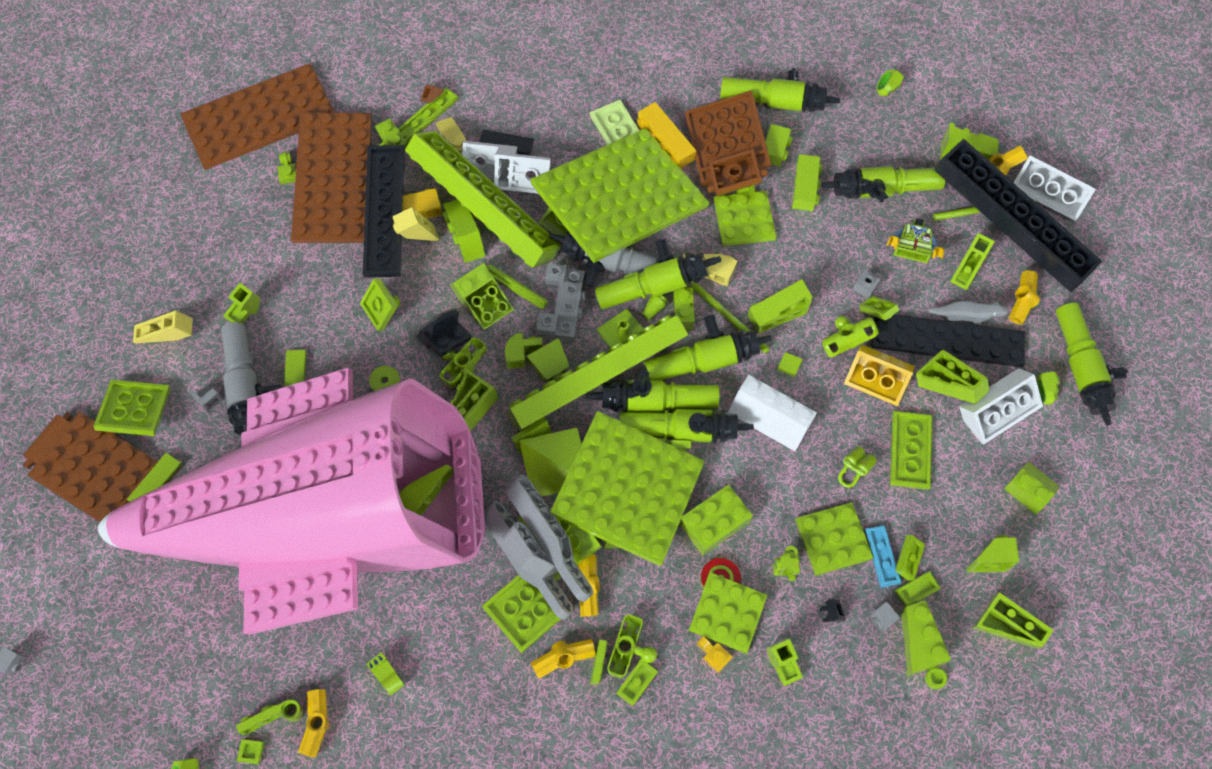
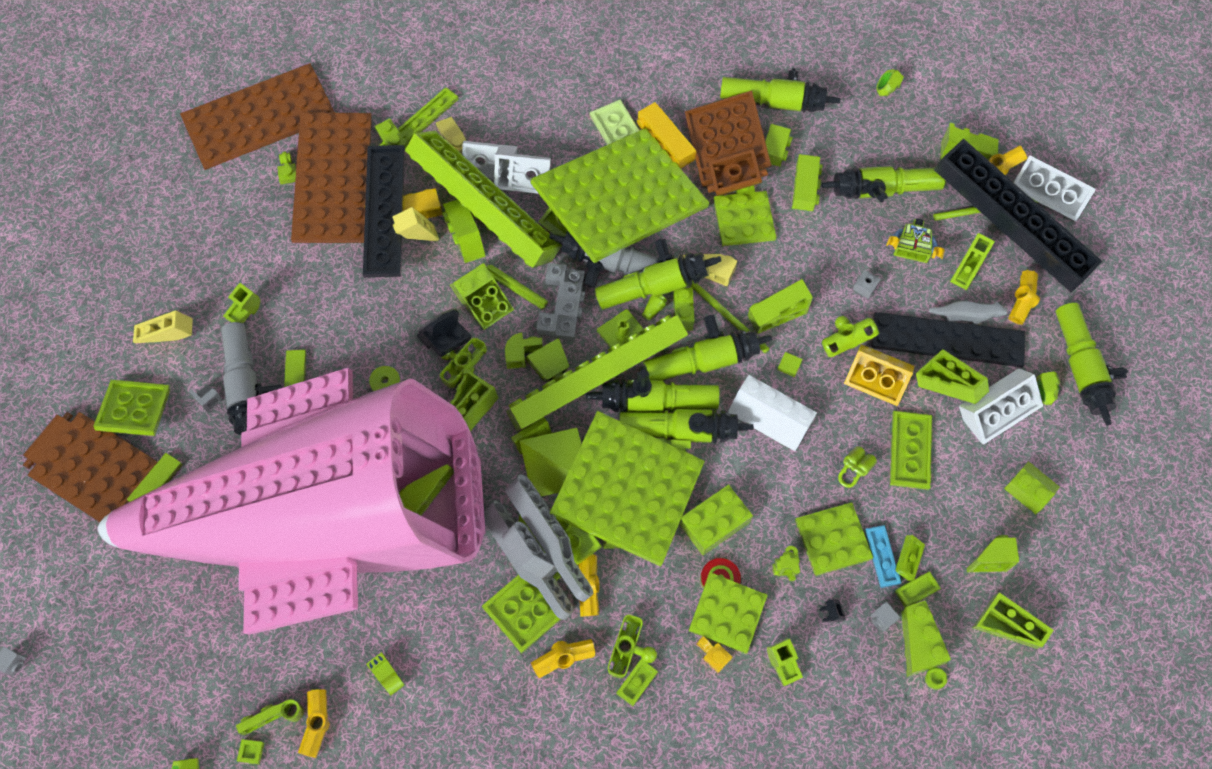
lime tile [360,278,400,331] -> none
dark orange slope [420,84,444,103] -> none
black tile [479,129,534,156] -> none
lime tile [589,640,608,686] -> none
lime plate [859,296,899,320] -> none

